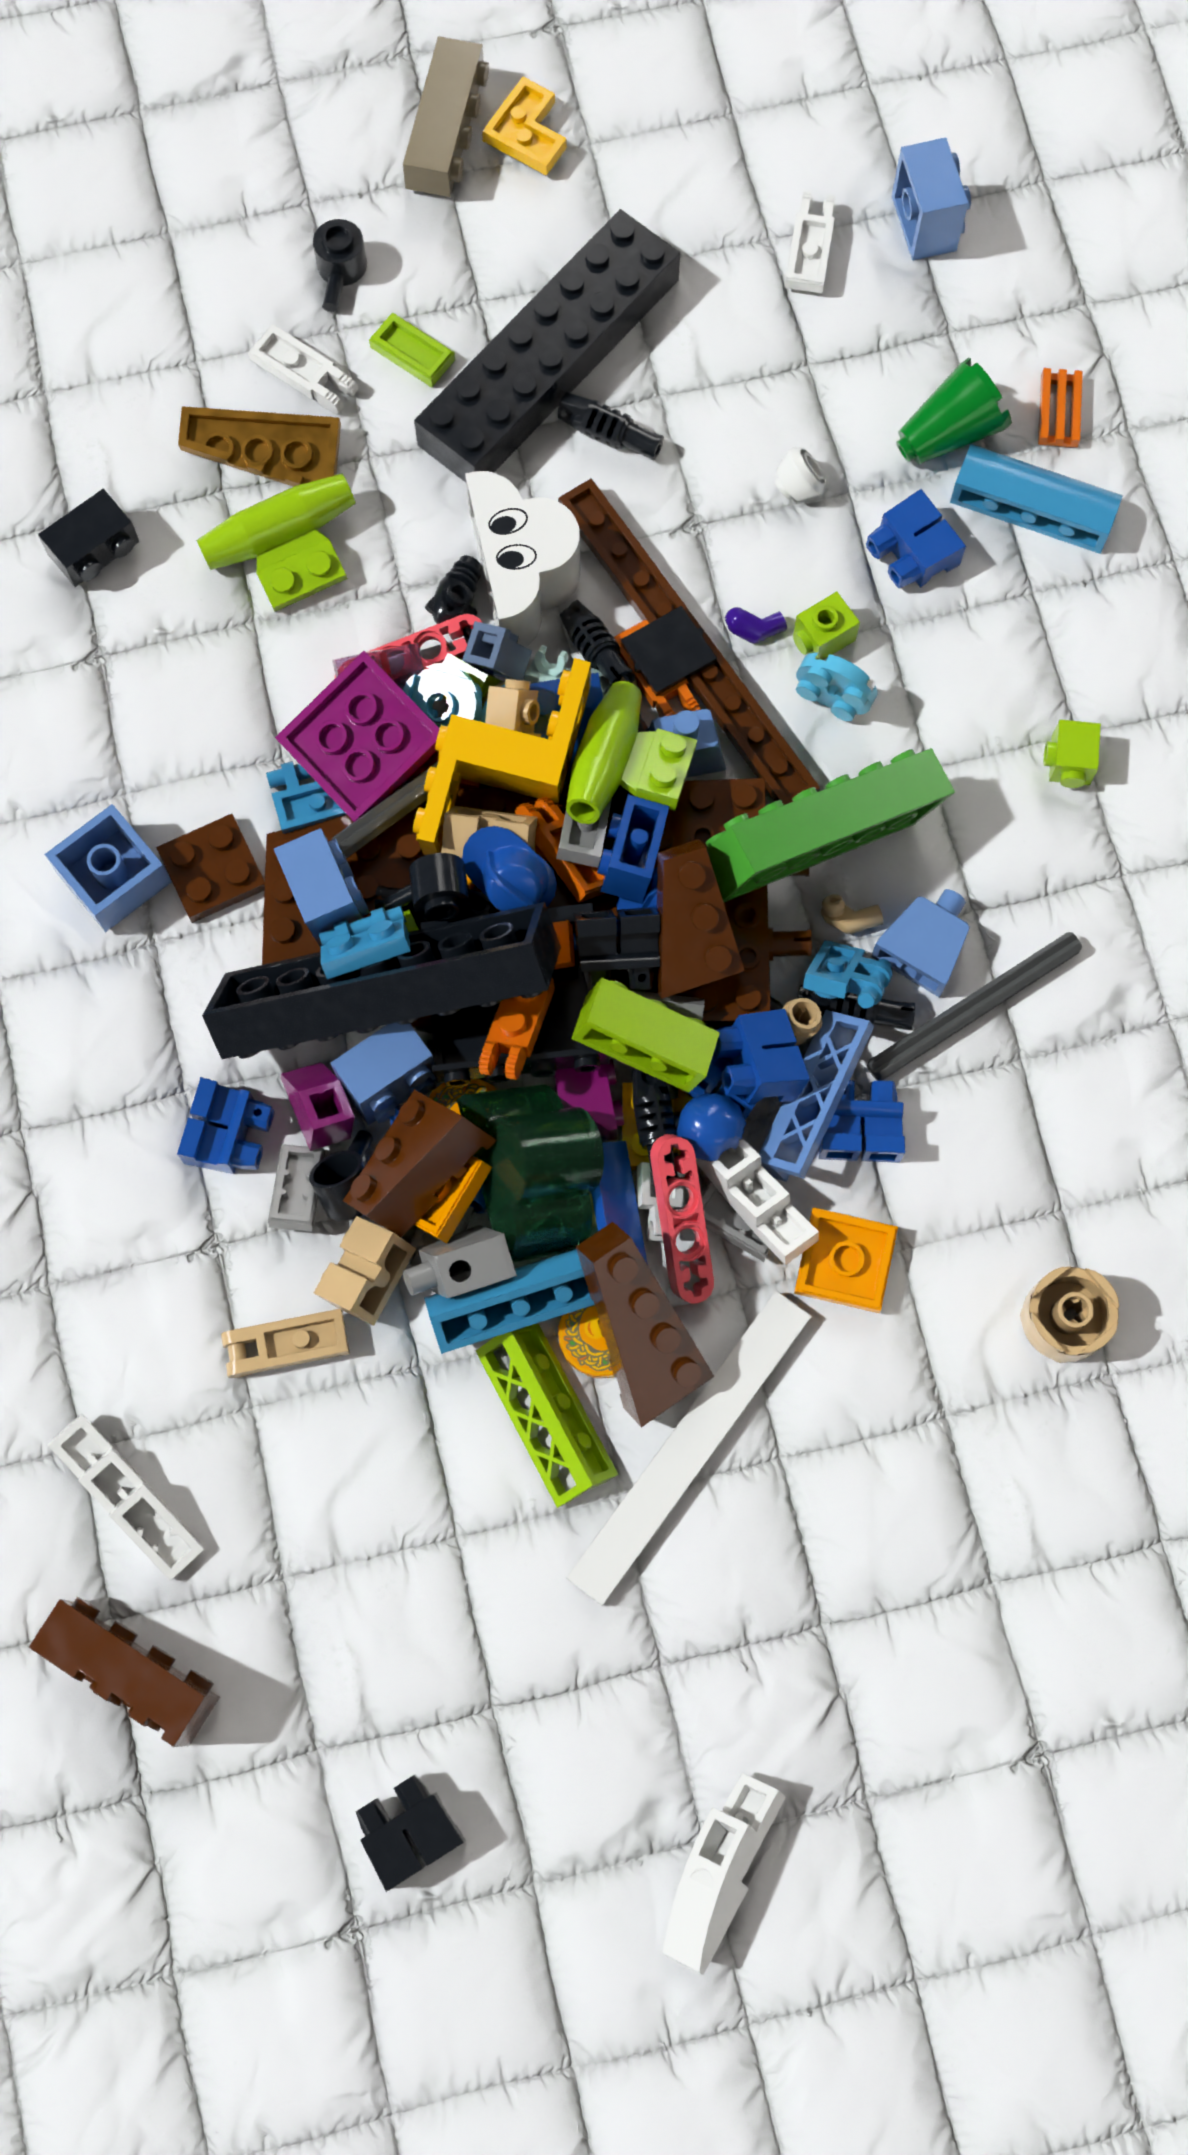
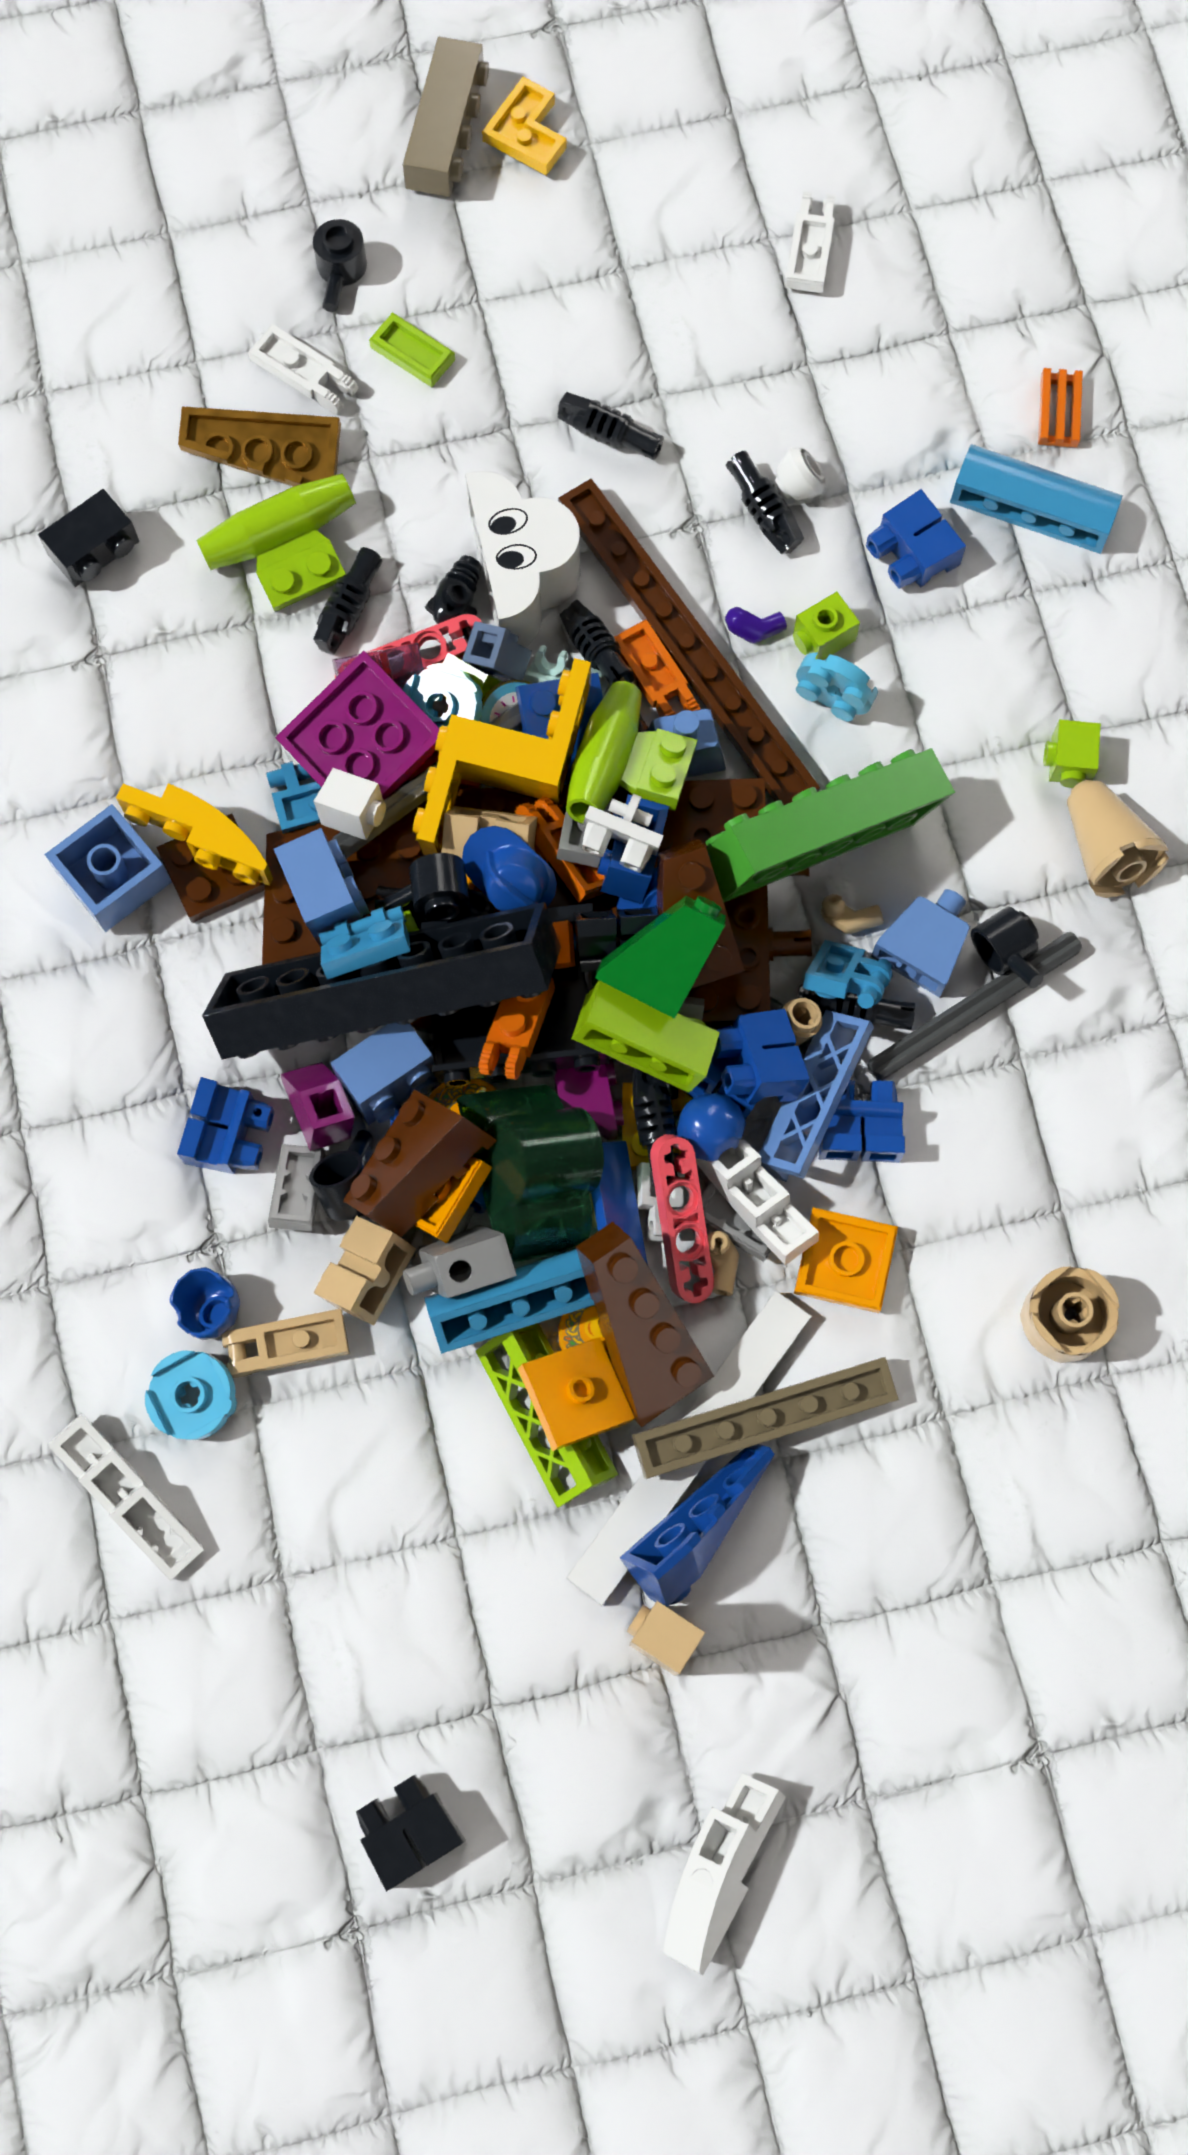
reddish brown wedge [29,1597,220,1747] -> none
black brick [414,209,680,482] -> none
tan brick [485,679,541,737] -> none
black piece [621,606,717,696] -> none
medium blue brick [891,137,971,261] -> none
green cone [896,358,1012,464] -> none
none -> yellow slope [116,783,273,886]
none -> medium azure plate [145,1350,237,1440]
none -> blue hair [169,1267,240,1340]
none -> black hinge [313,547,383,655]
none -> white brick [314,768,386,840]
none -> light orange plate [518,1337,635,1451]
none -> white hips [582,793,663,873]
none -> green slope [595,896,726,1019]
none -> blue wedge [619,1444,775,1607]
none -> tan brick [627,1601,705,1676]
none -> dark tan plate [632,1357,899,1479]
none -> tan arm [707,1231,739,1296]
none -> black hinge [725,450,804,554]
none -> black piece [971,906,1043,988]
none -> tan cone [1067,780,1169,898]

